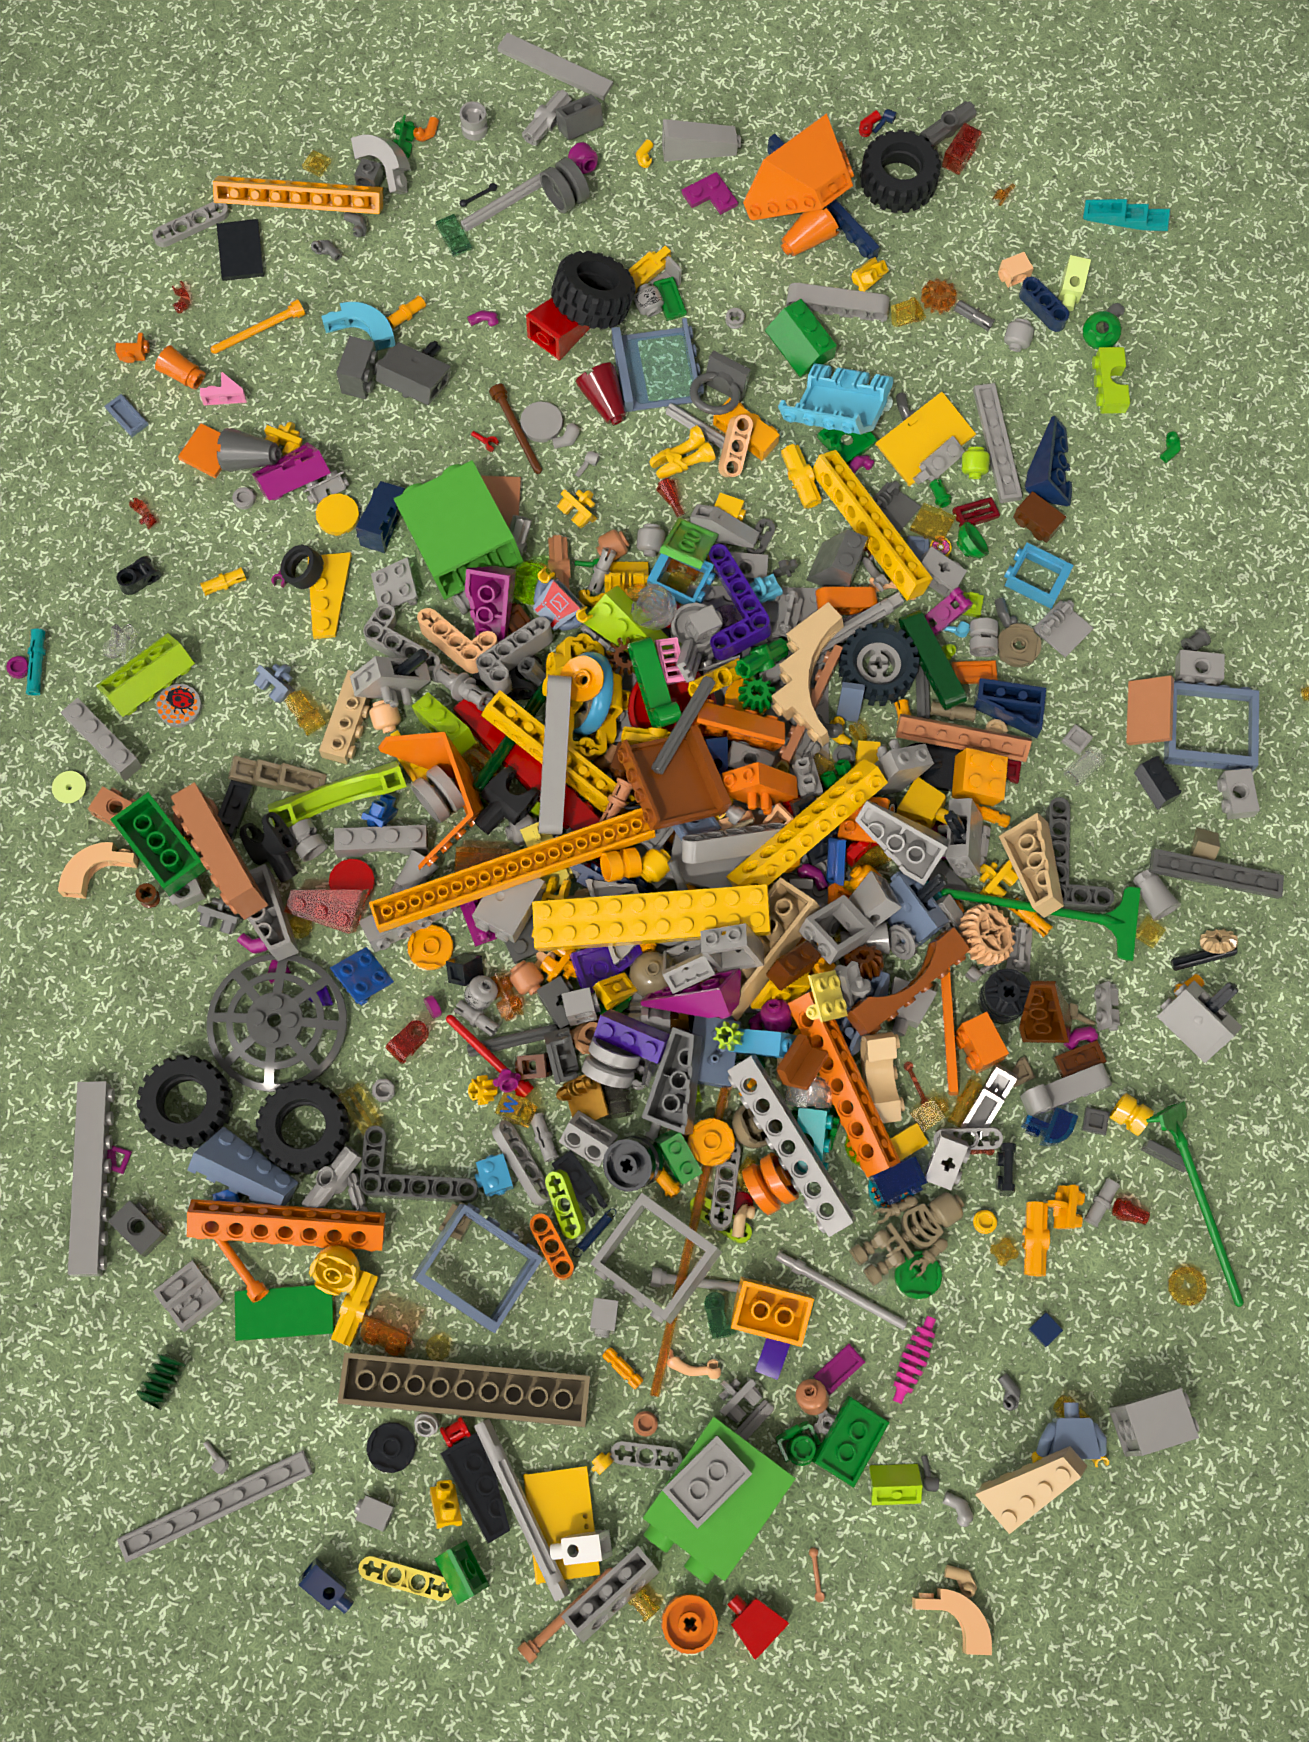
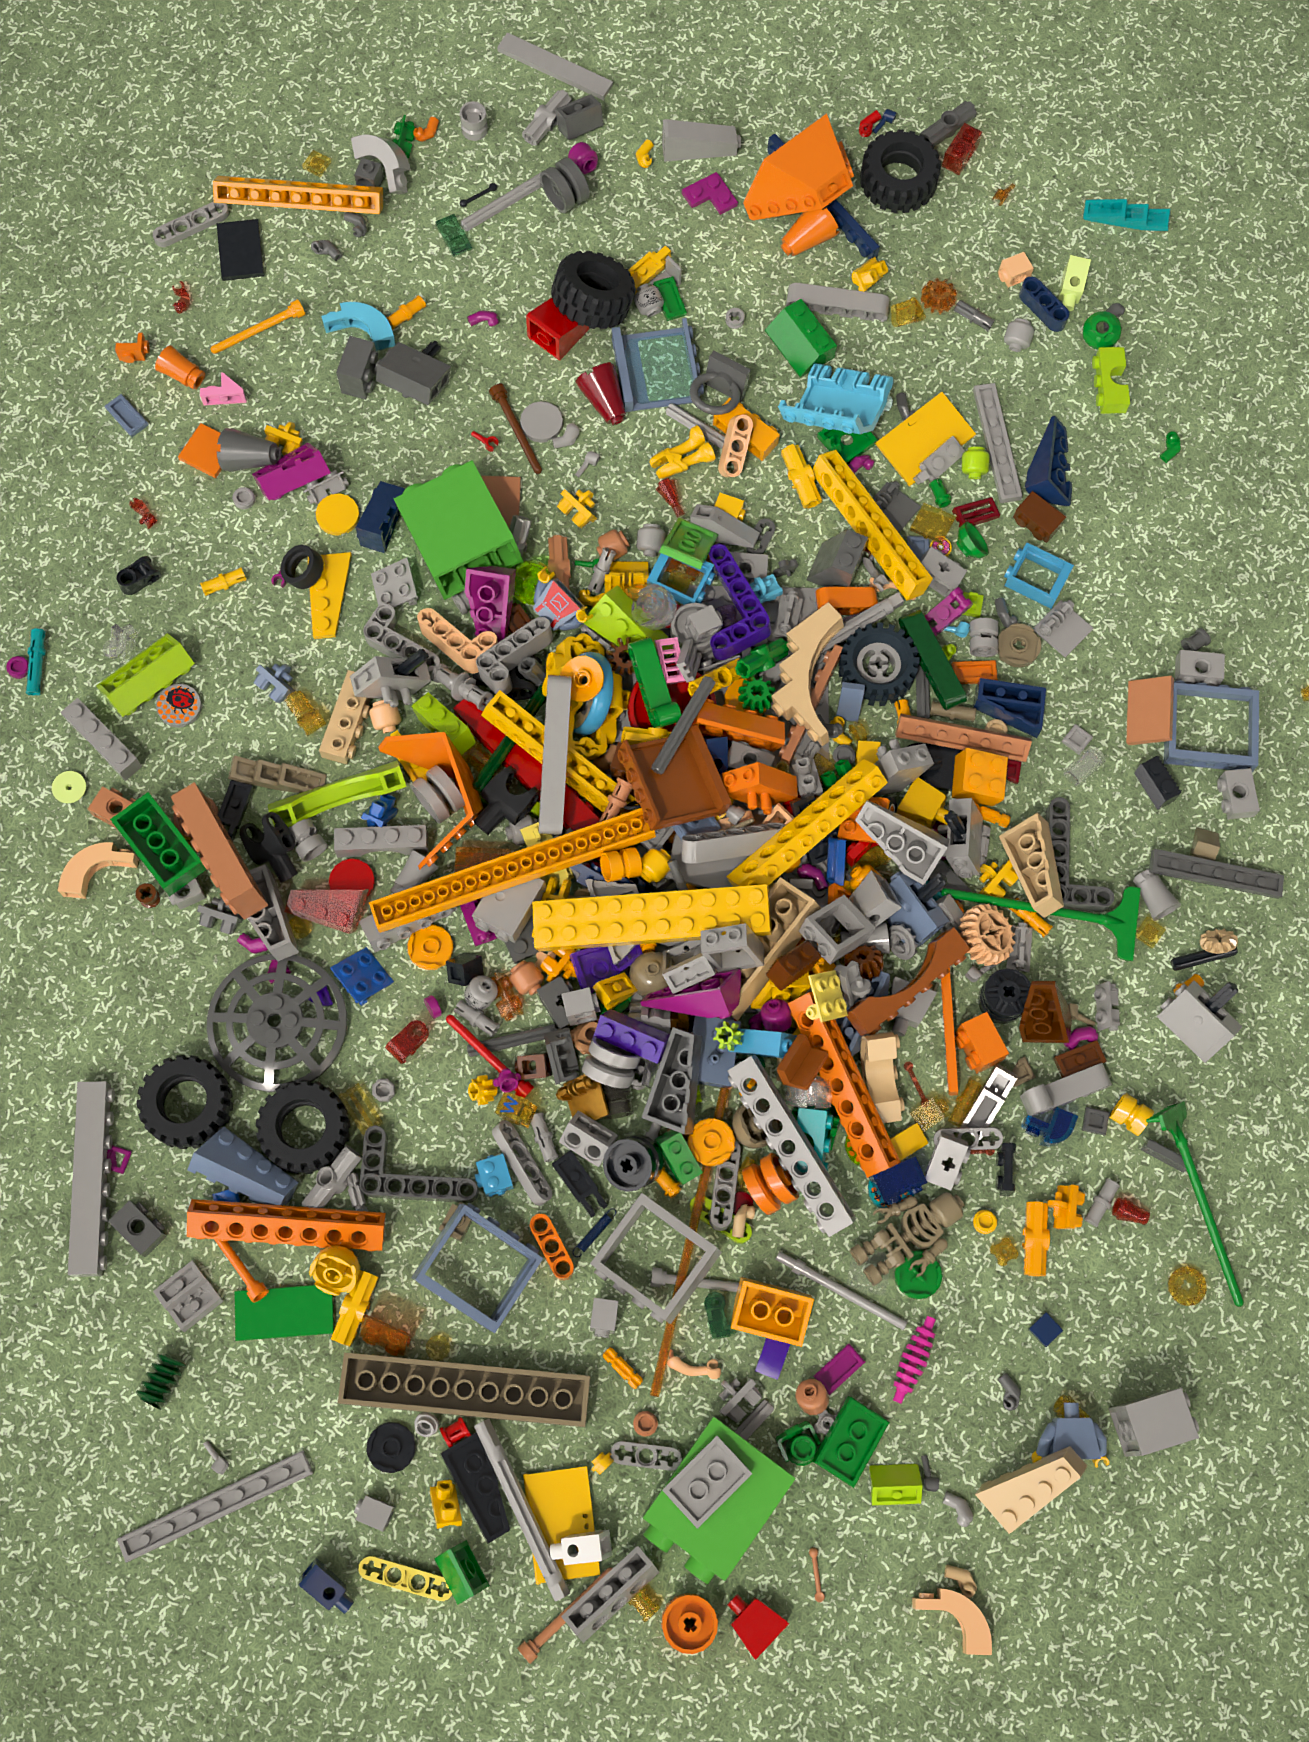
lime beam [545,1170,586,1239] -> none

